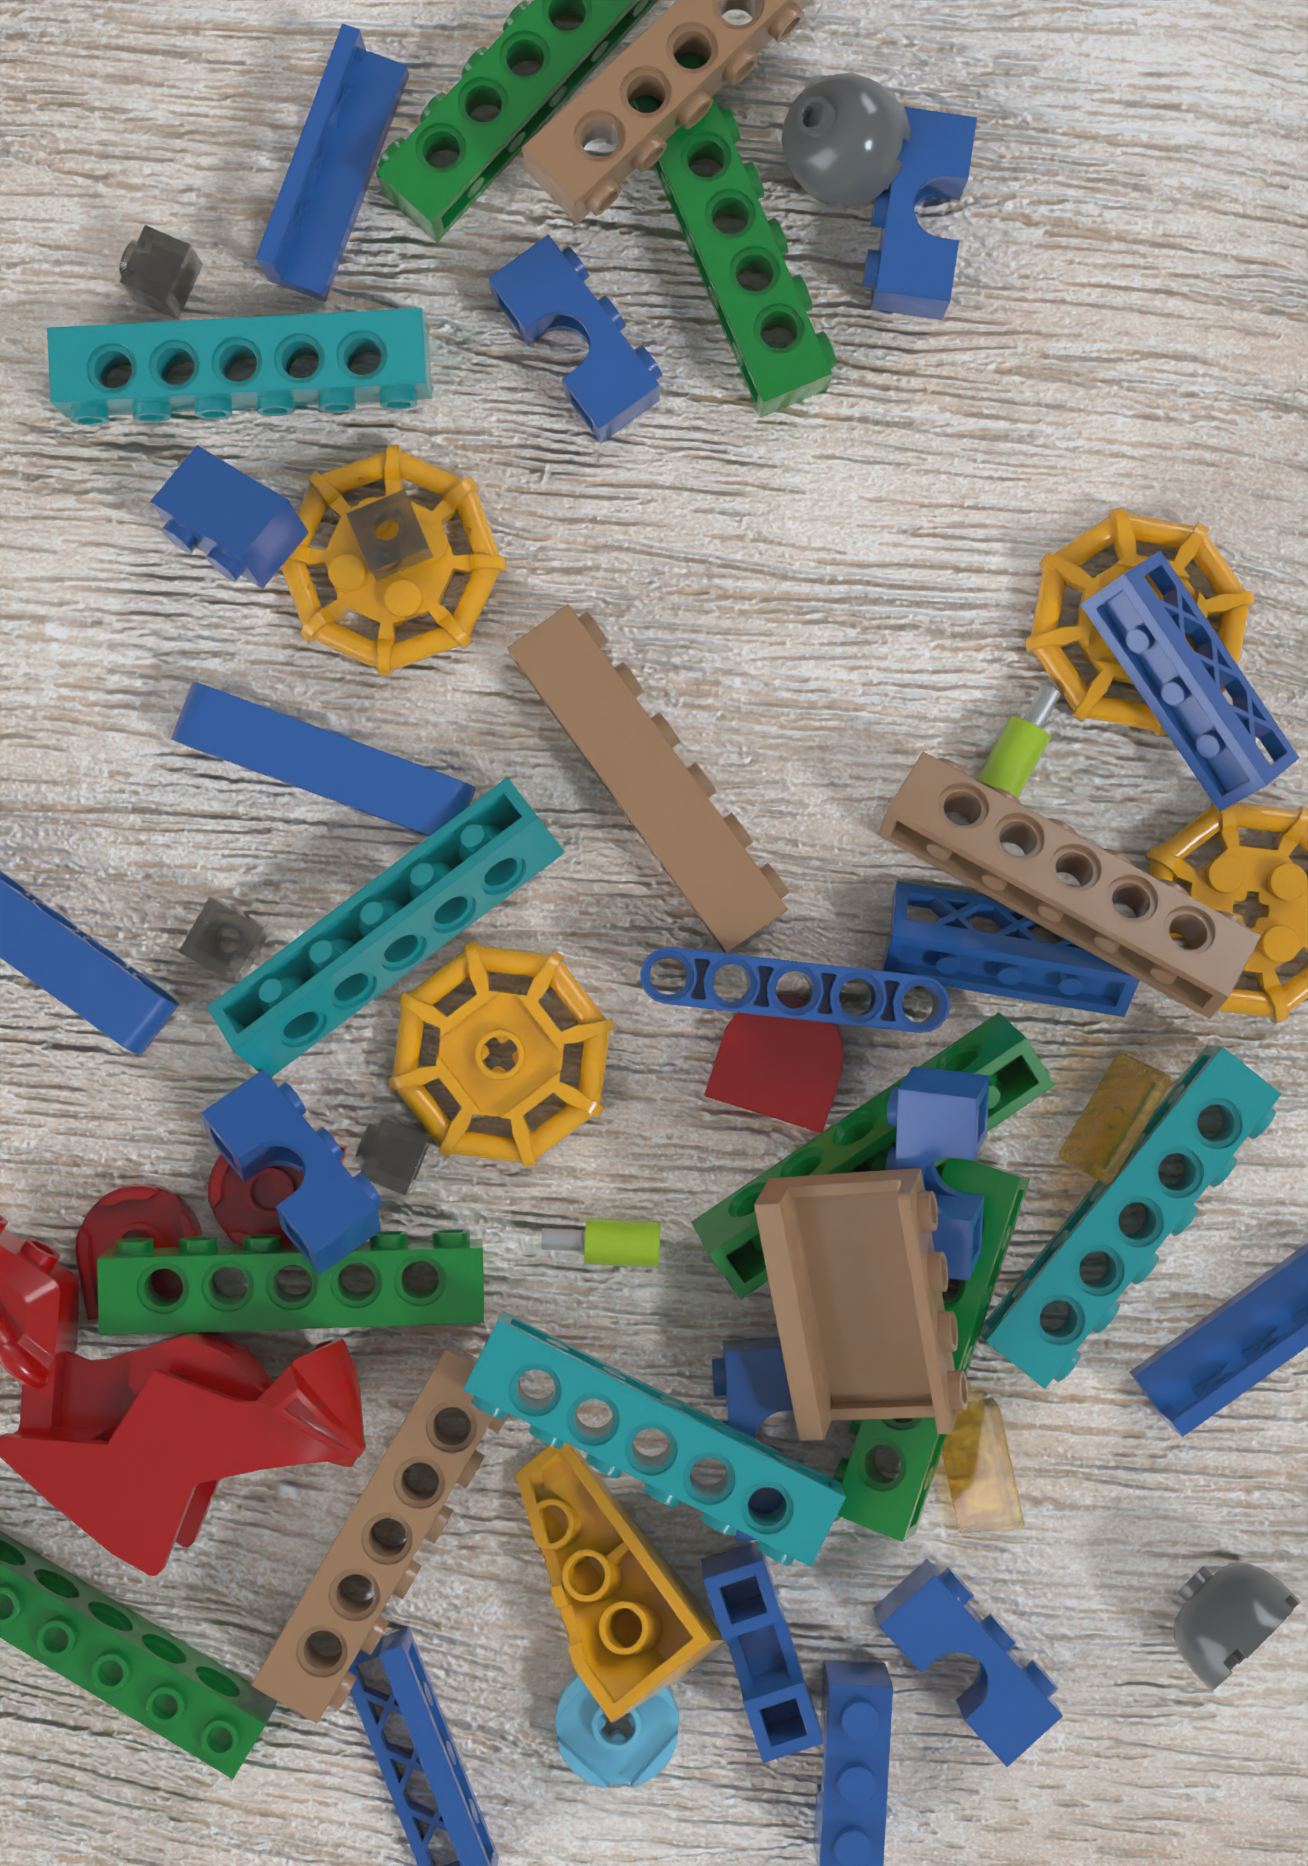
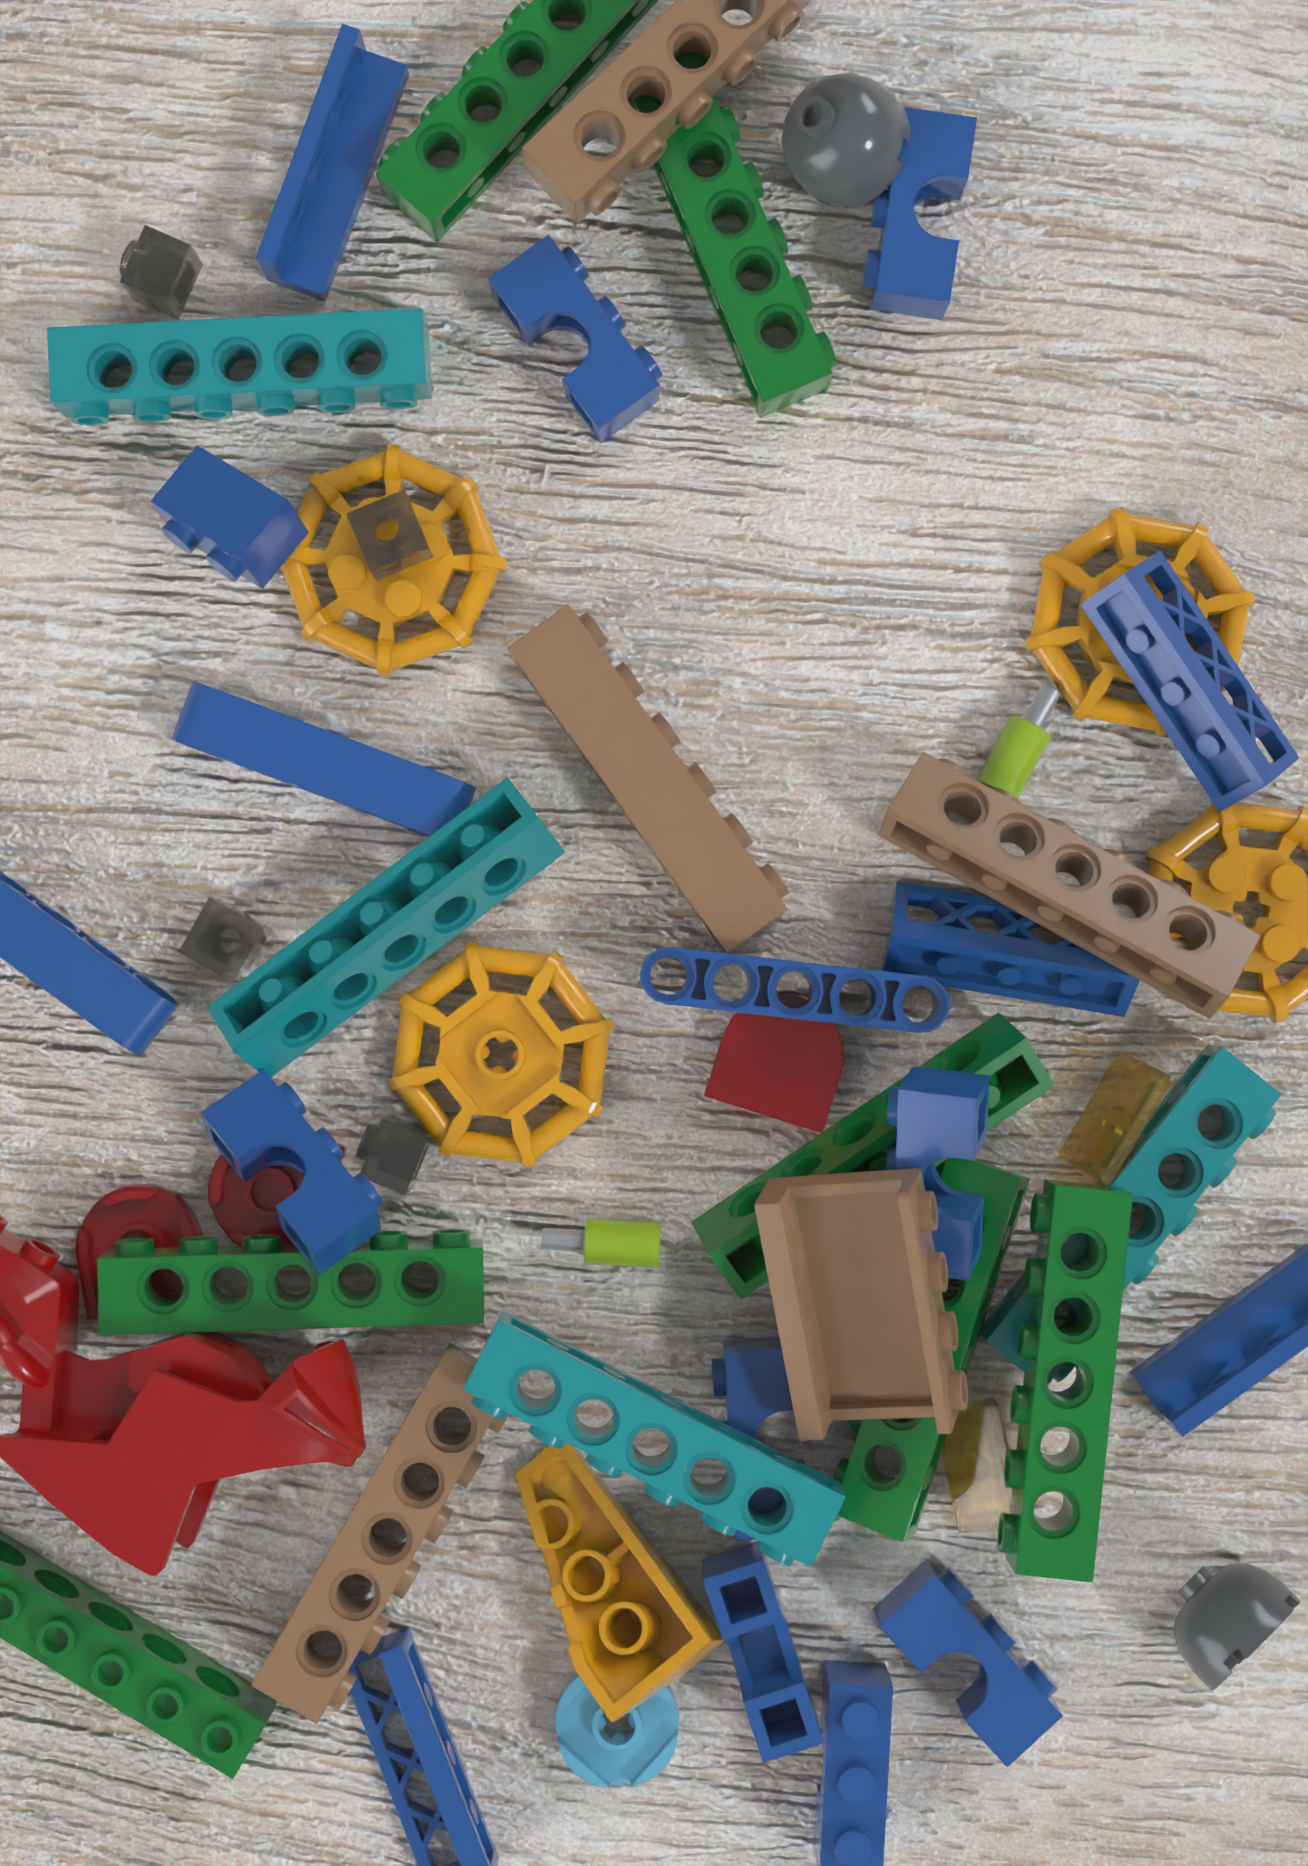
none -> green brick [997,1179,1133,1583]

